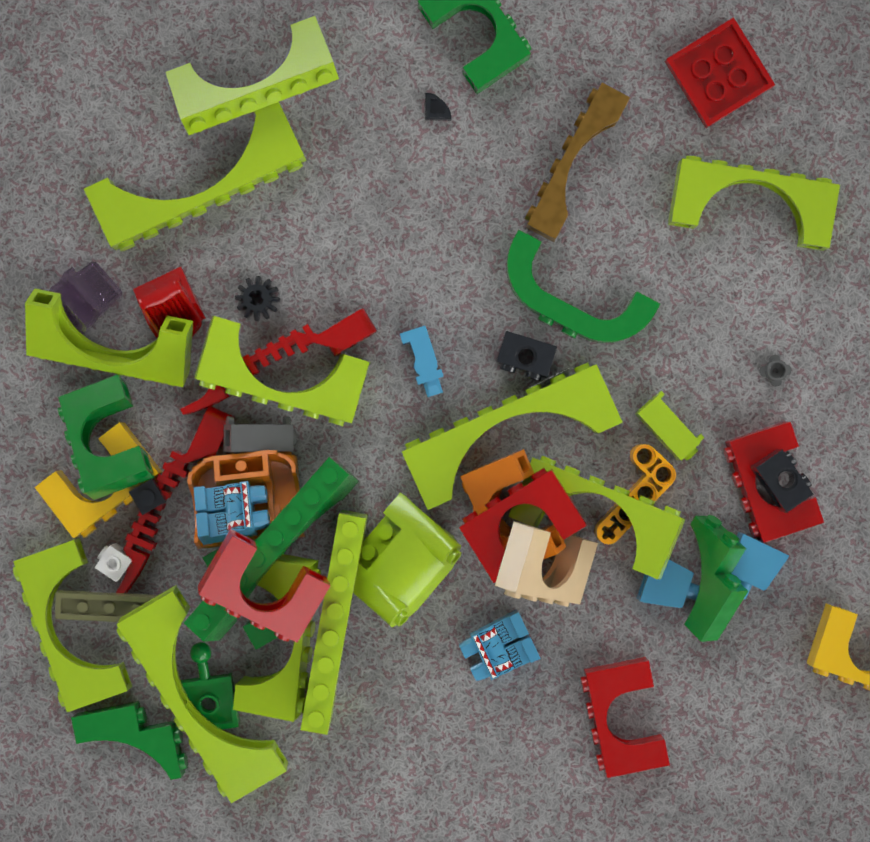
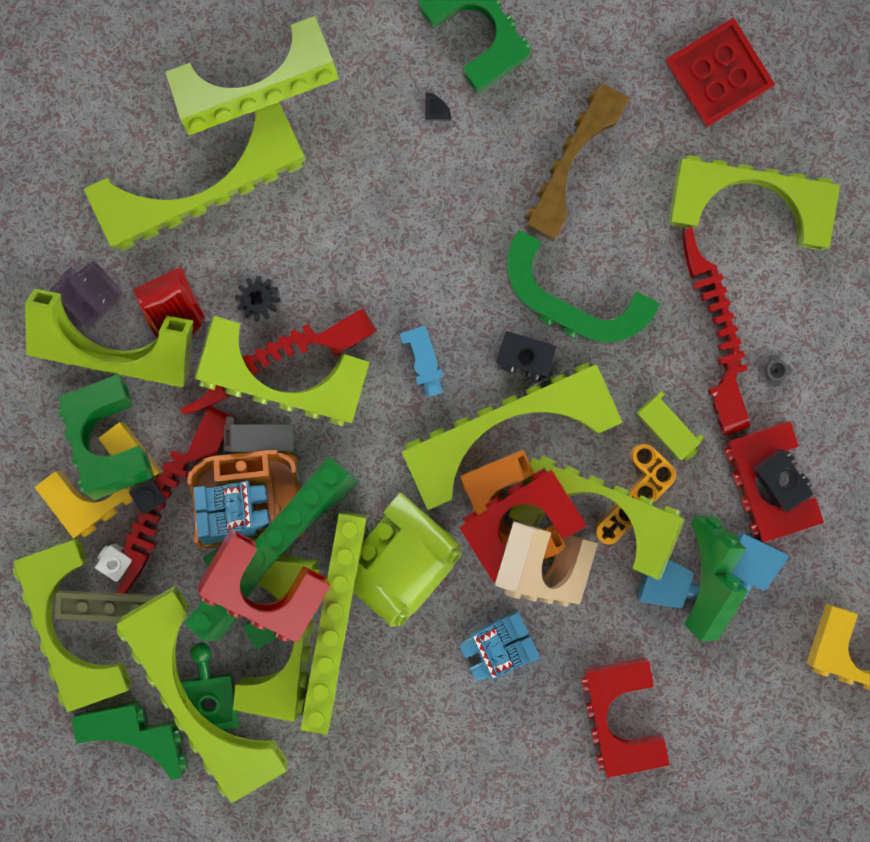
none -> red piece [682,227,750,436]

